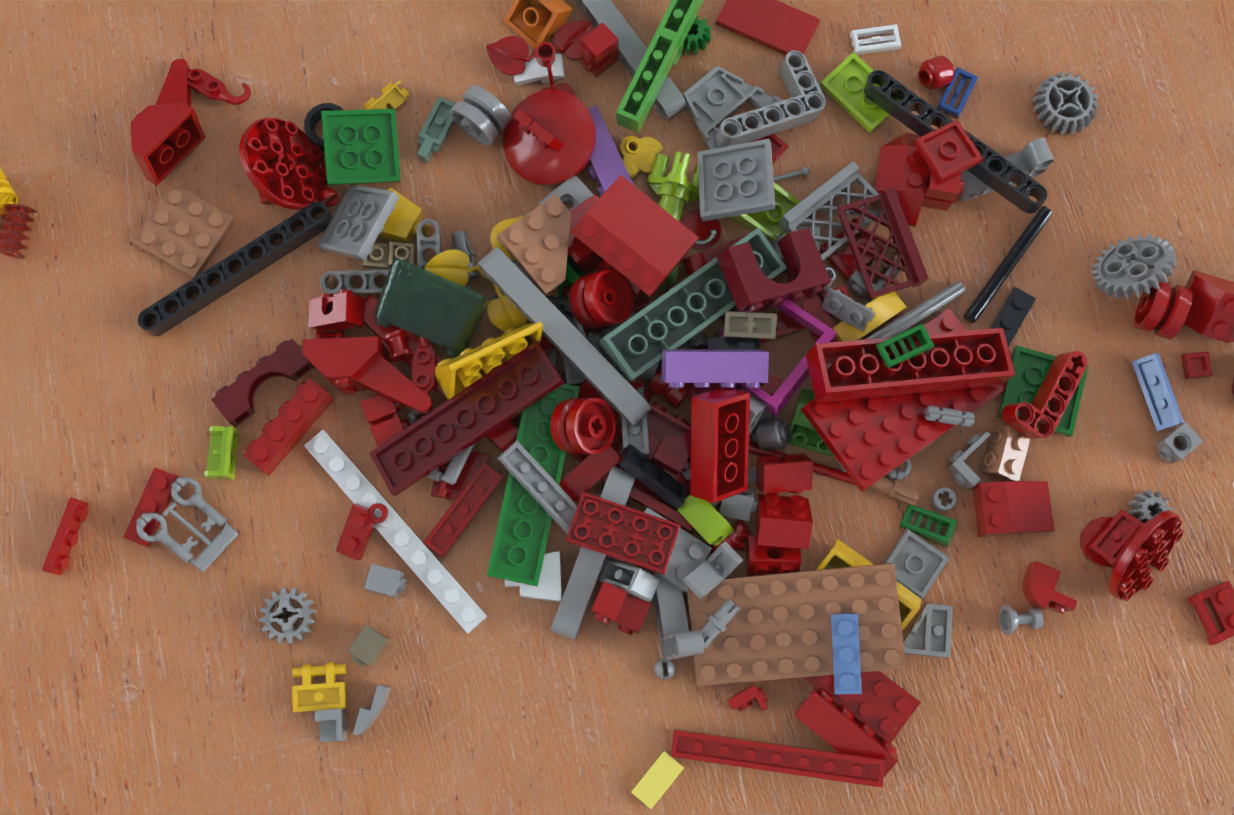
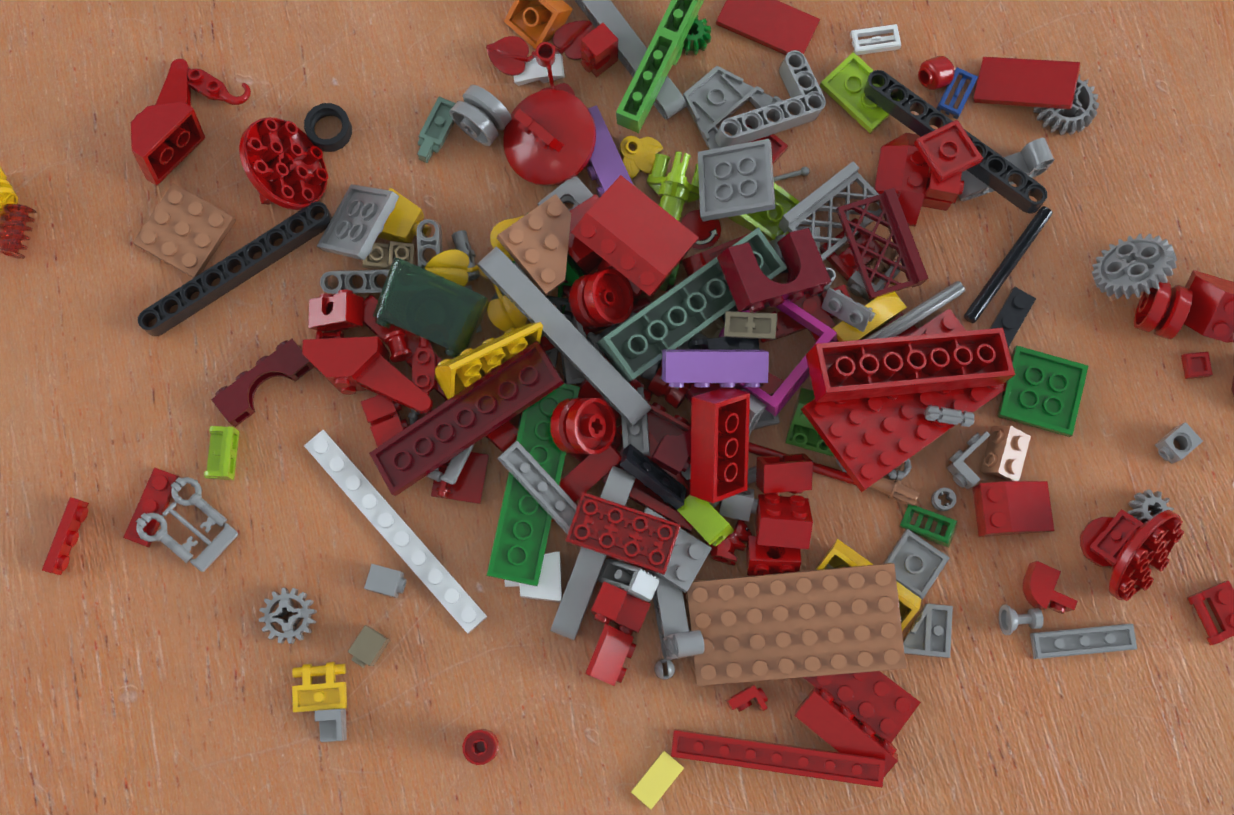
red brick [243,378,335,476] -> none
red hinge [317,187,339,207] -> none
green plate [321,109,401,186] -> none
red hinge [335,503,388,561] -> none
light grey slope [353,685,391,735] -> none
yellow hinge [363,80,409,110] -> none
red tile [423,462,505,558] -> none
light grey bracket [683,541,743,599] -> none
light grey pin [701,598,741,649] -> none
flat silver head [752,417,791,451] -> none
medium blue plate [831,613,862,694] -> none
green slope [876,323,934,369] -> none
red beam [1002,351,1088,439] -> none
medium blue plate [1132,353,1184,431] -> none
none -> red wheel [462,729,499,765]
none -> slope [585,624,637,686]
none -> red tile [973,57,1081,109]
none -> light grey tile [1030,624,1137,659]

